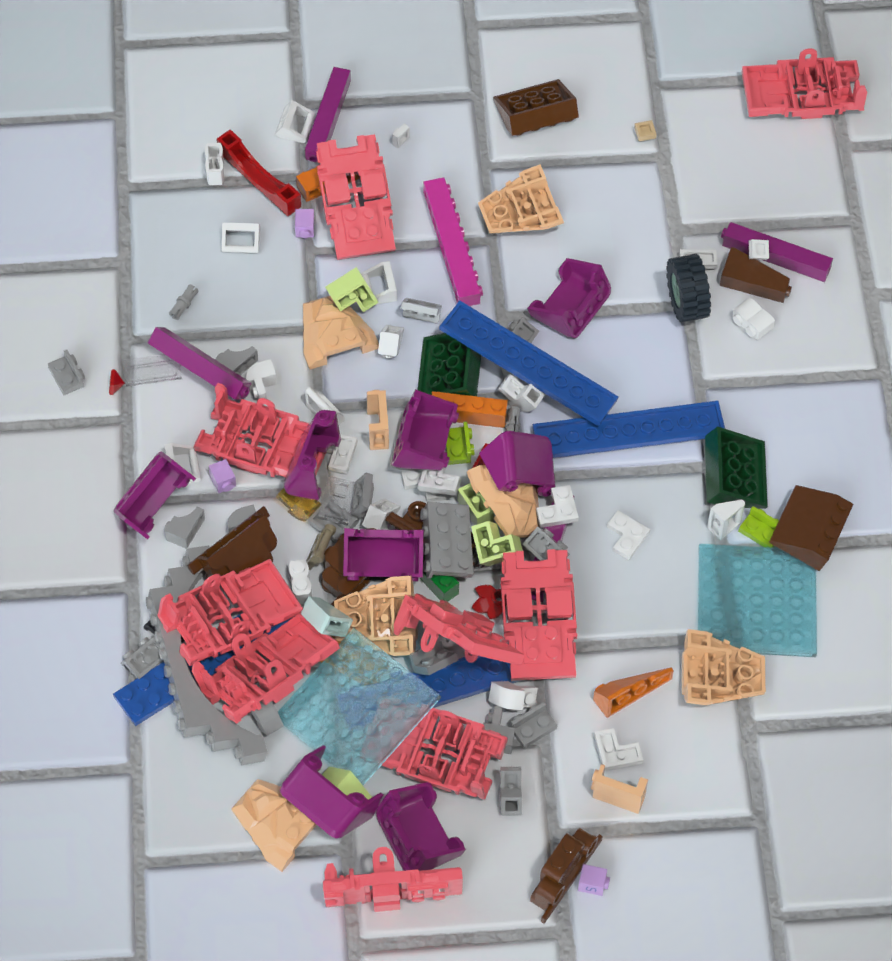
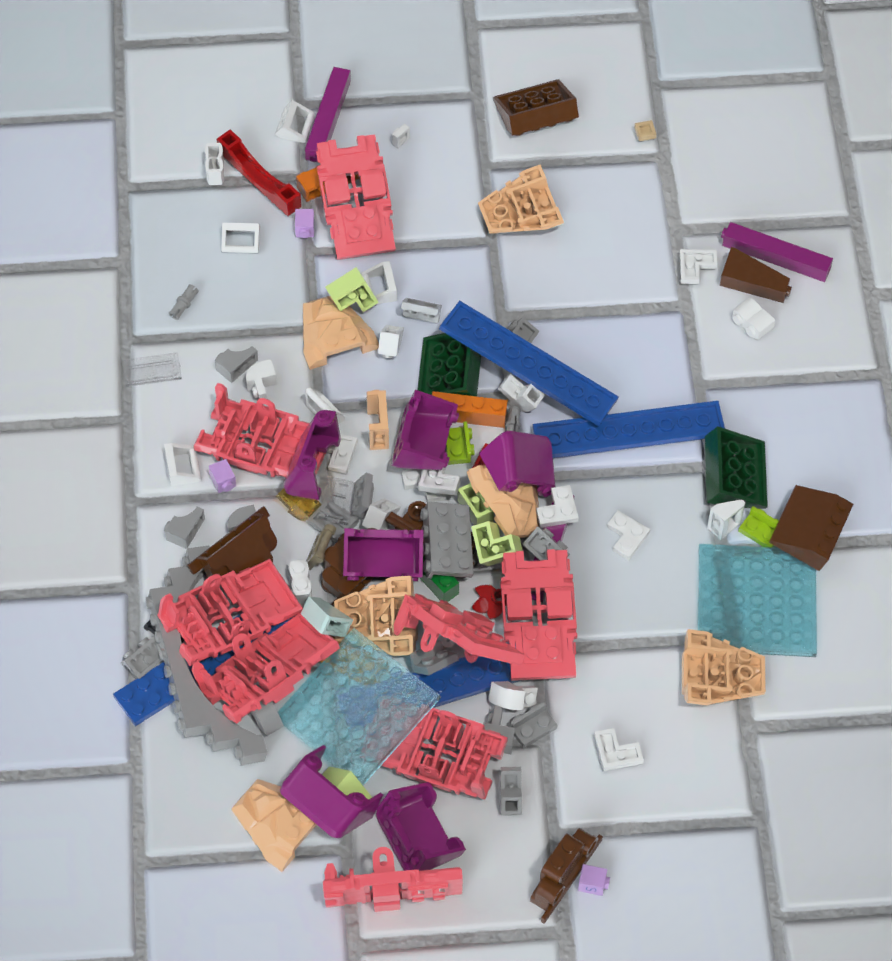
light grey bracket [48,350,85,396] -> none
red slope [109,369,125,395] -> none
magenta windscreen [114,451,196,540] -> none
magenta brick [148,327,252,400] -> none
dark pink brick [423,177,483,306] -> none
magenta windscreen [527,258,611,338] -> none
light nougat panel [591,764,648,814] -> none
orange wedge [593,667,674,718] -> none
black wheel [666,254,711,323] -> none
coral piece [742,48,867,119] -> none
white plate [749,239,769,260] -> none

